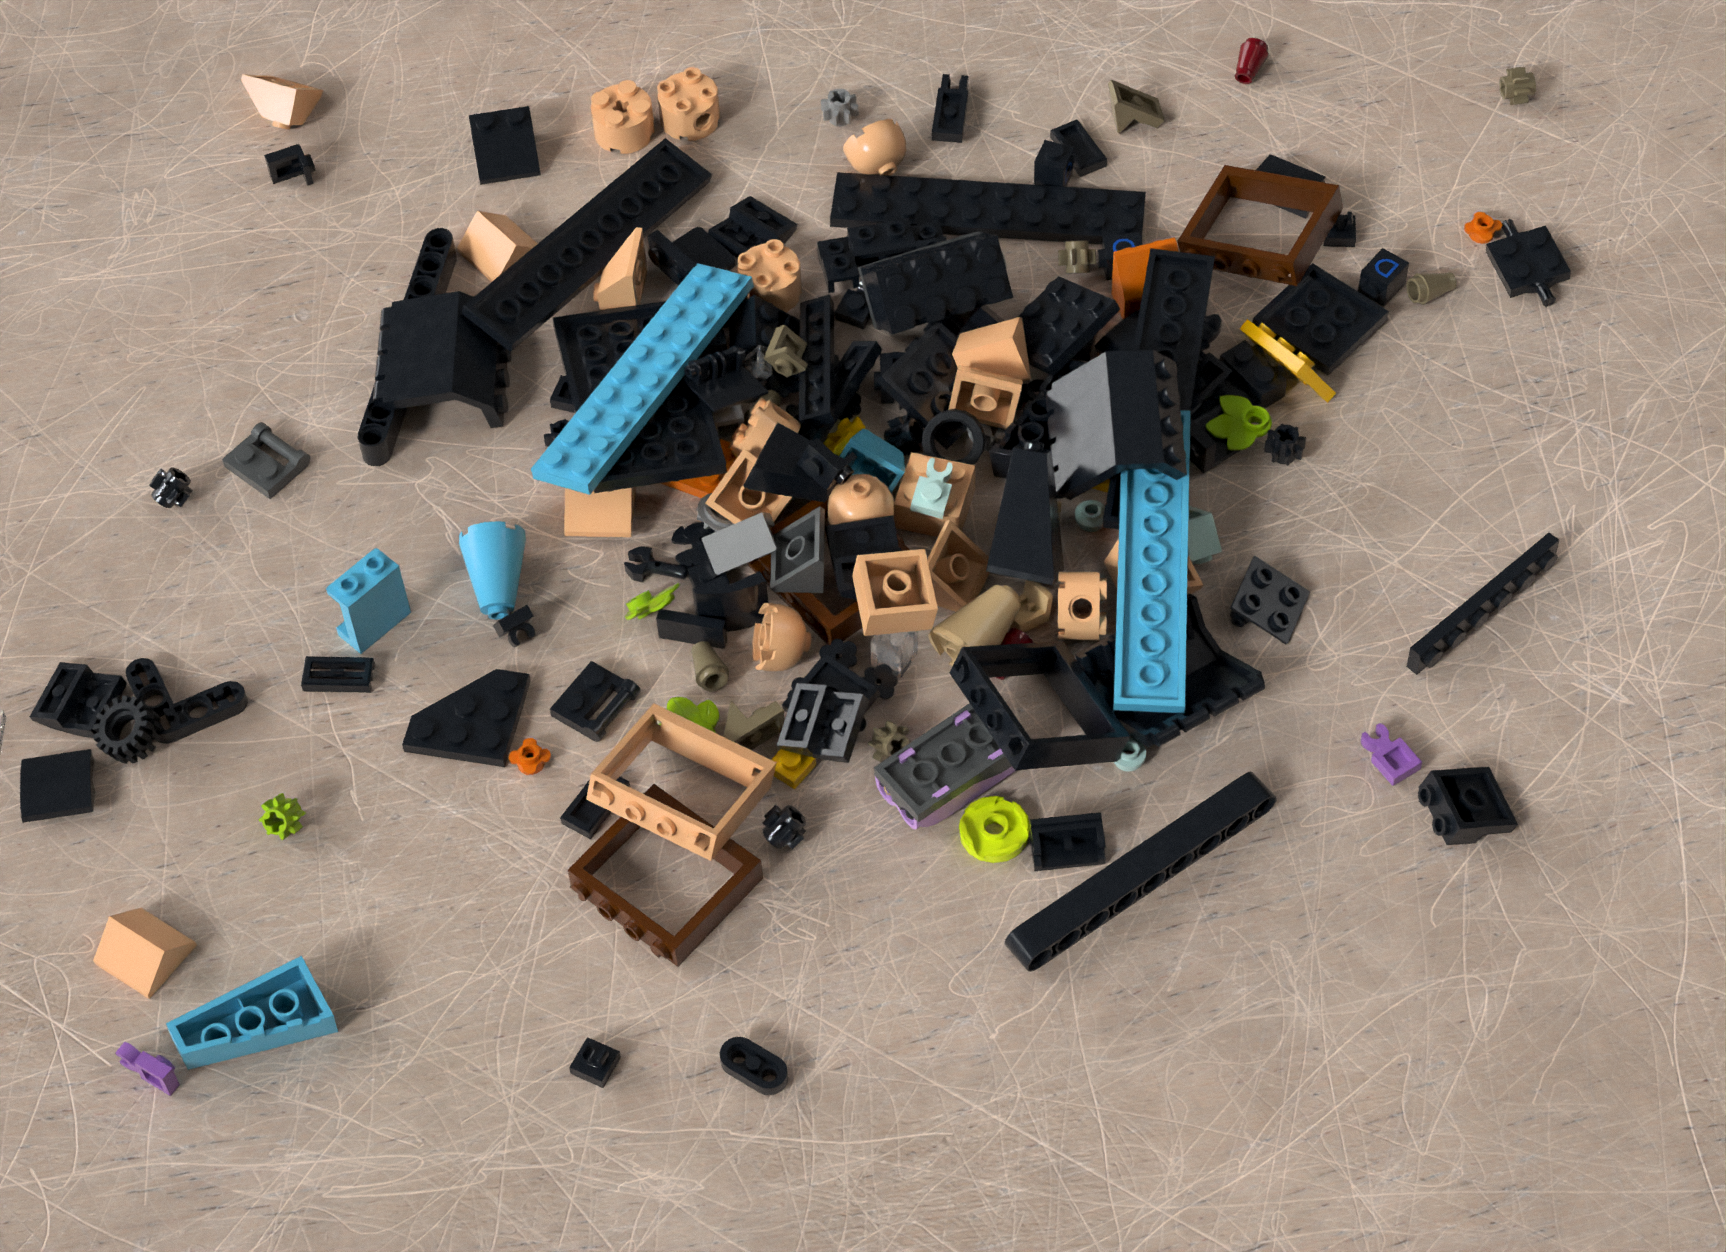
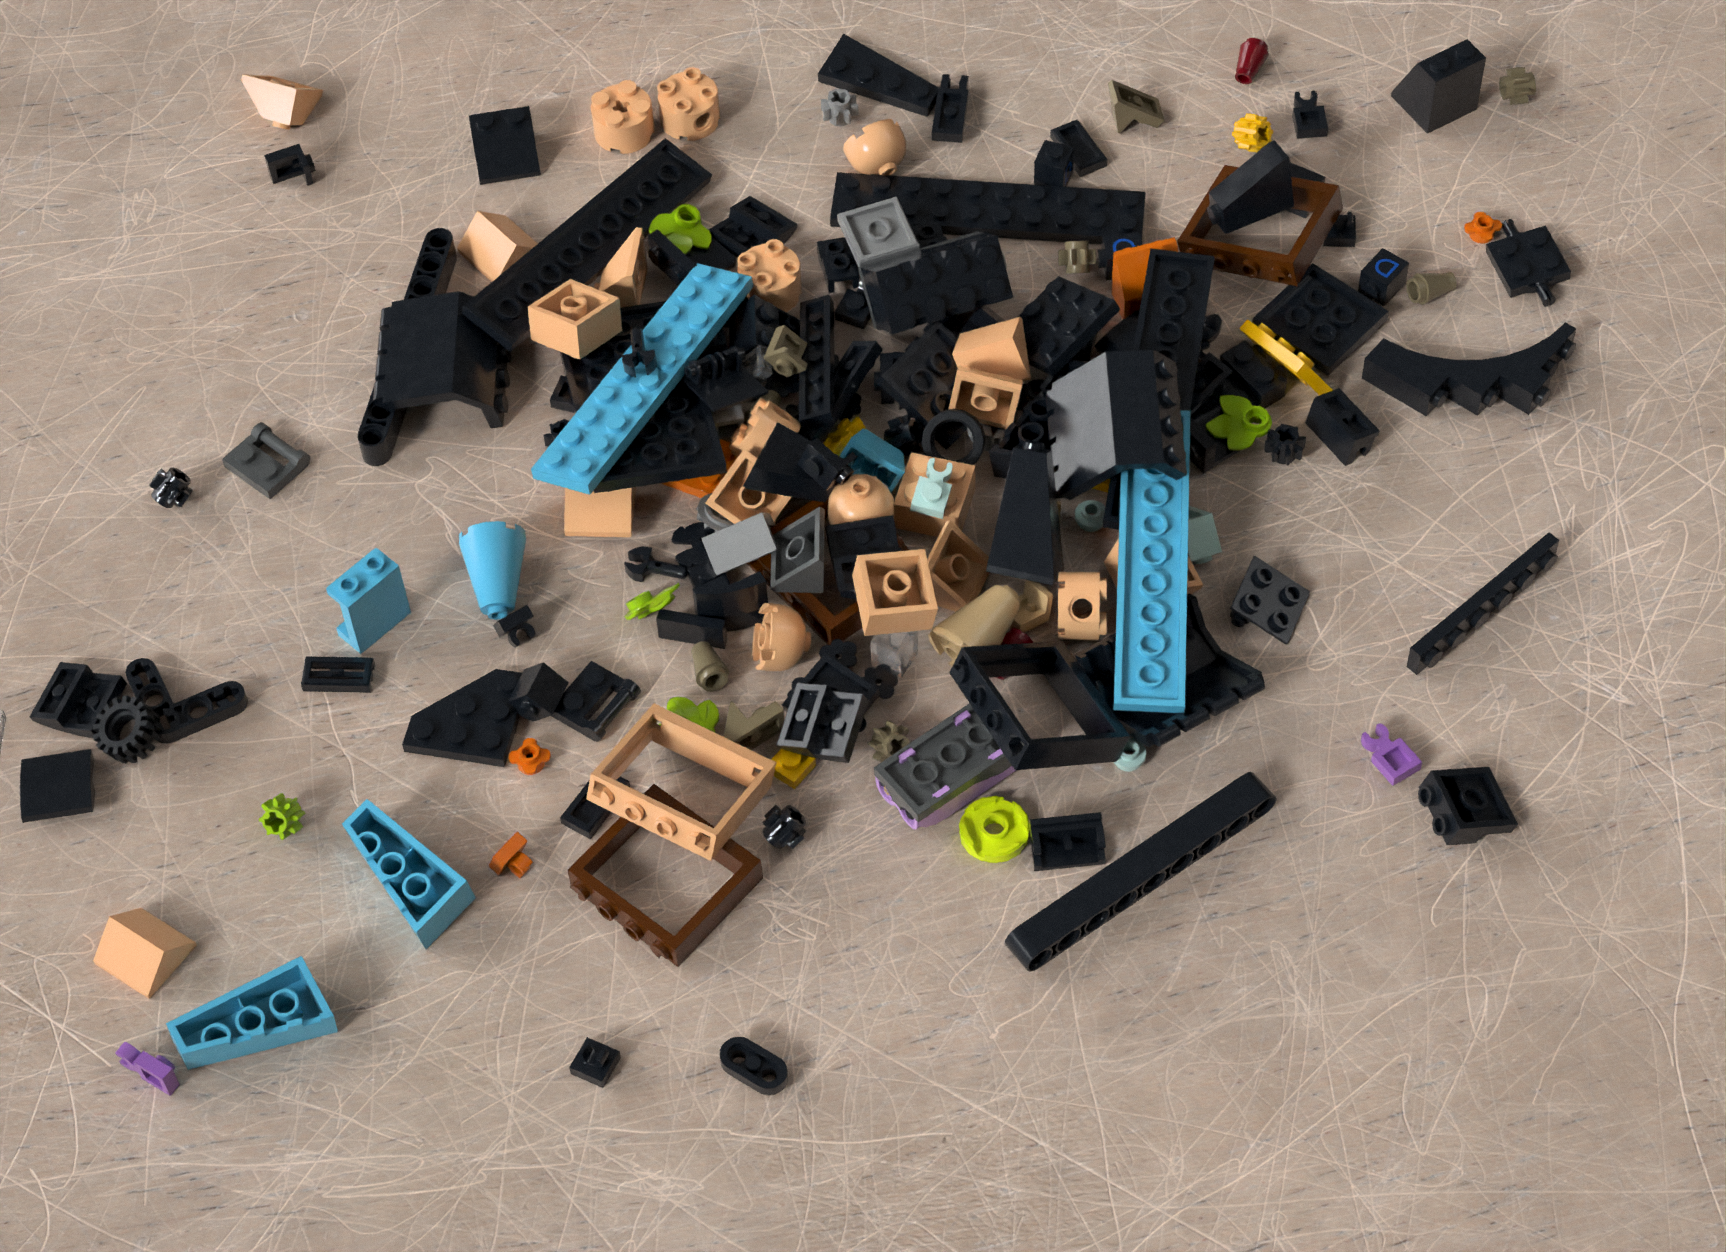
none -> medium azure wedge [342,799,476,949]
none -> orange tile [488,832,533,878]
none -> black brick [508,662,569,722]
none -> light nougat brick [528,279,622,359]
none -> black bar [622,328,657,378]
none -> lime plate [649,204,711,255]
none -> black wing [818,34,939,117]
none -> light grey plate [837,197,919,267]
none -> black slope [1207,140,1294,234]
none -> yellow gear [1232,113,1273,153]
none -> black plate [1292,90,1328,139]
none -> black hinge [1305,388,1380,466]
none -> black arch [1362,322,1576,416]
none -> black slope [1391,39,1486,134]

